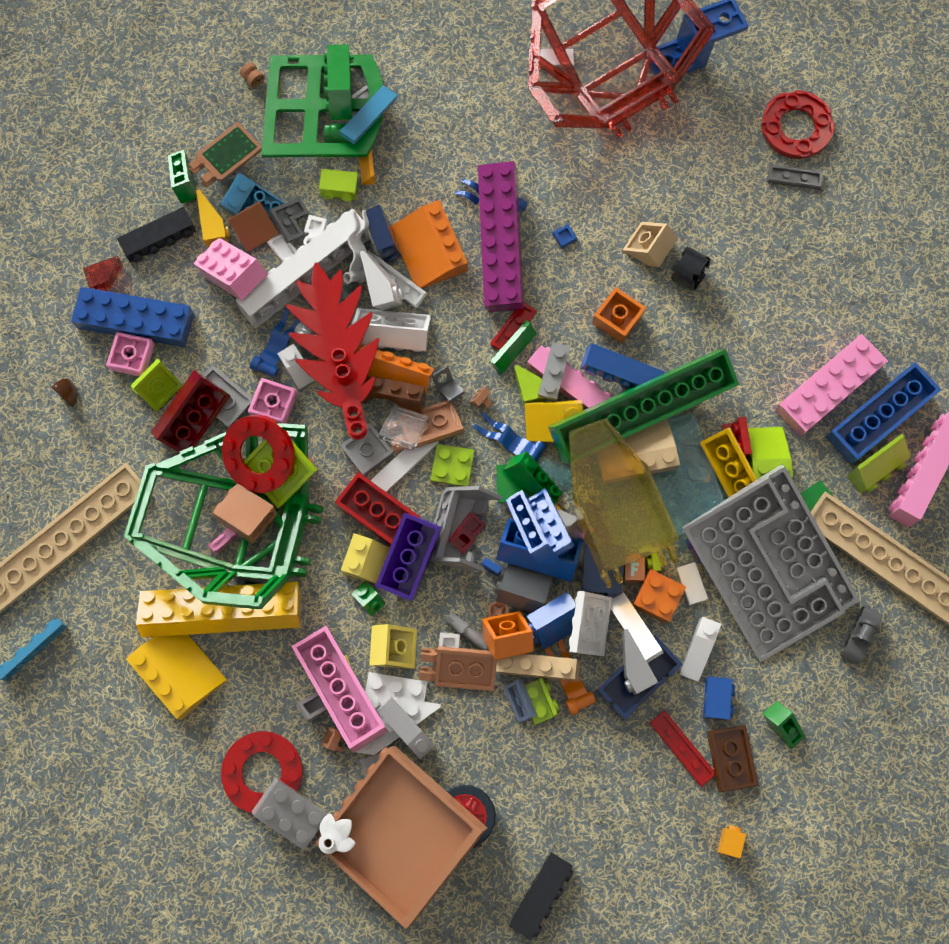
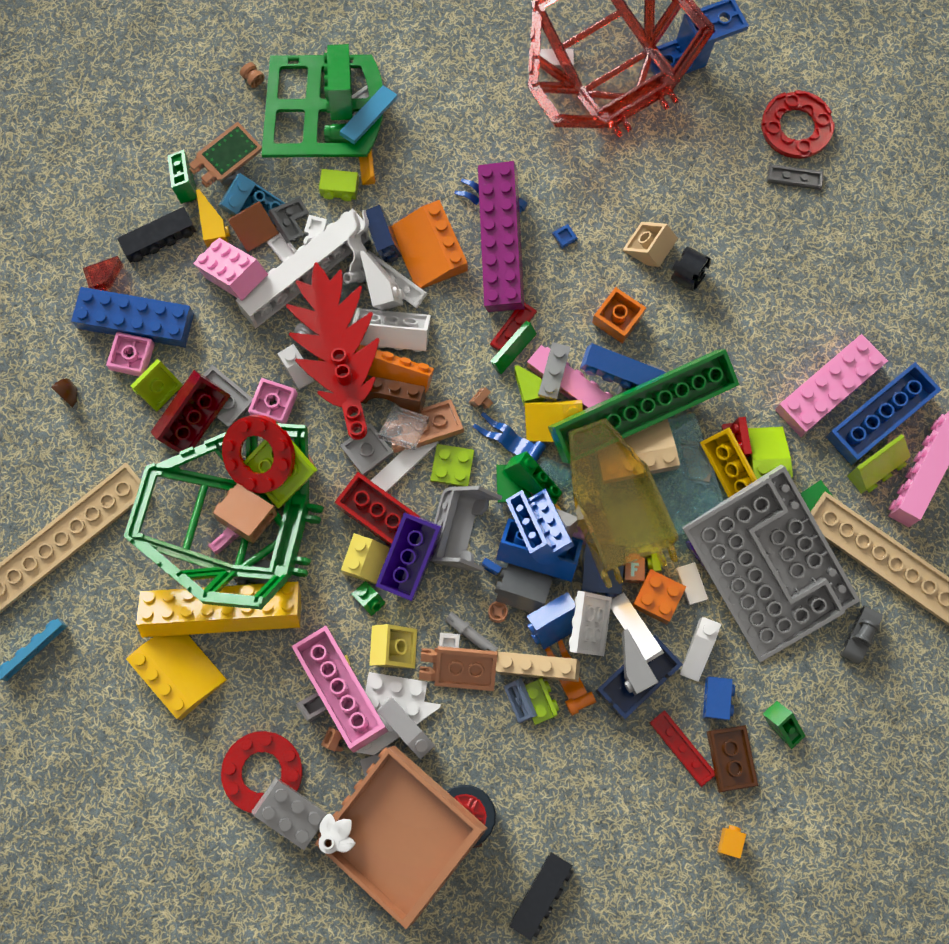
blue flag [249,308,300,378] -> none
dark grey bracket [431,366,465,403] -> none
dark red slope [449,511,486,554] -> none
orange brick [482,611,534,660] -> none

